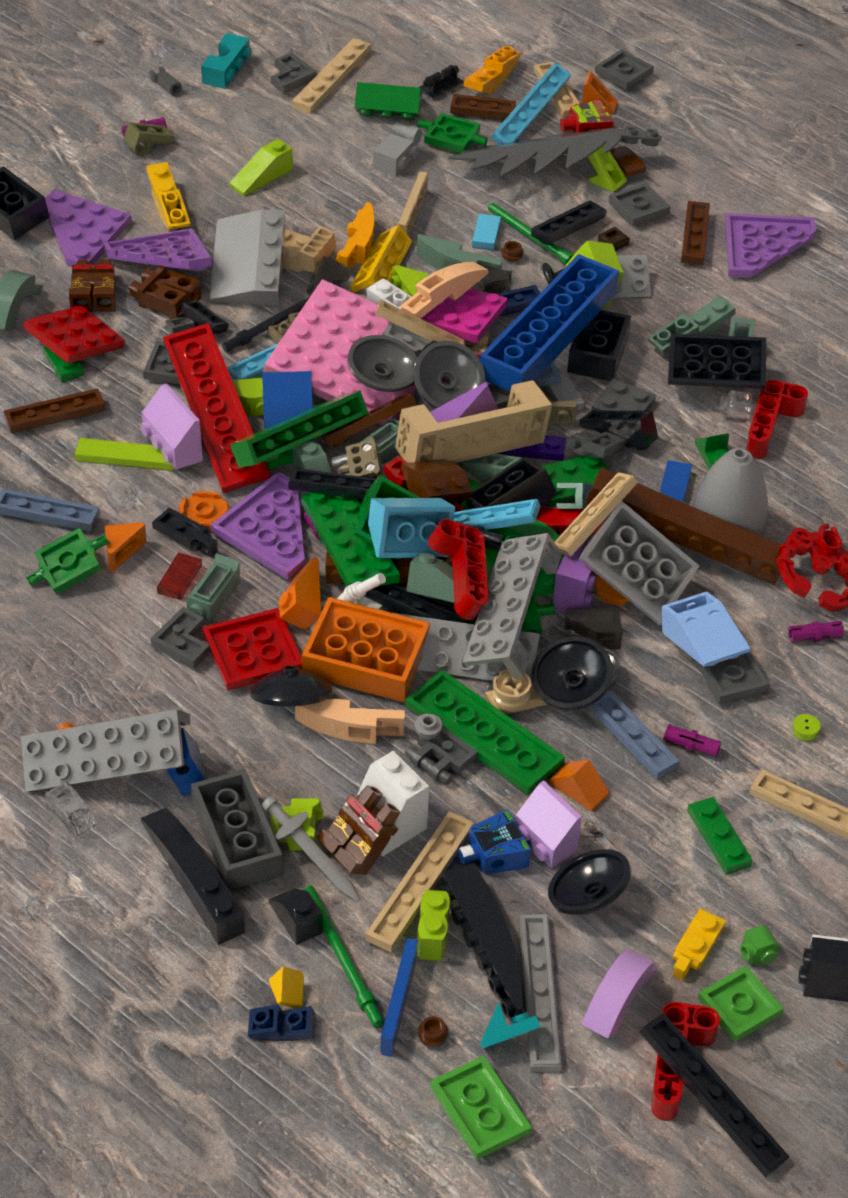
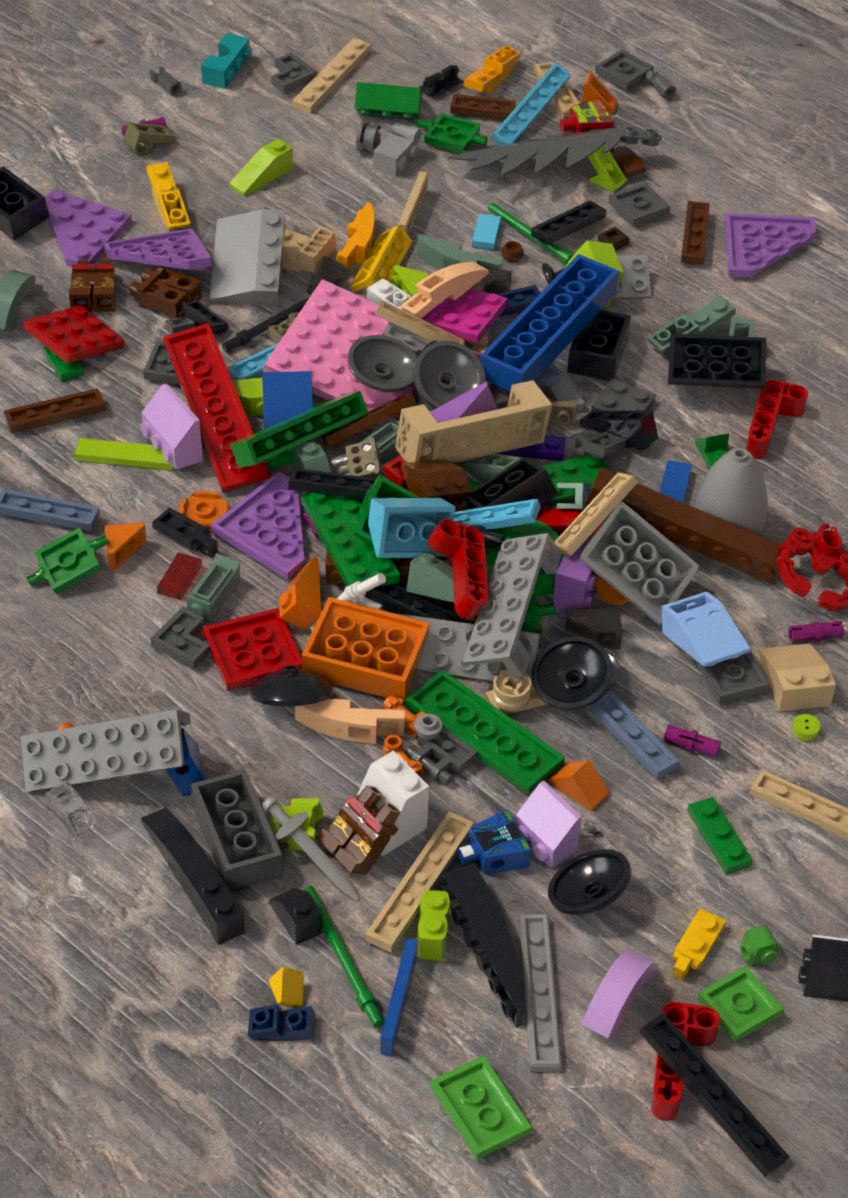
reddish brown plate [418,1016,448,1047] -> none
teal slope [480,1003,541,1049] -> none
clear head [719,389,756,423] -> none
none -> flat silver wheel [356,121,381,154]
none -> orange bar [382,695,426,738]
none -> orange bar [382,735,424,778]
none -> dark grey bar [645,69,676,99]
none -> tan slope [758,643,836,712]

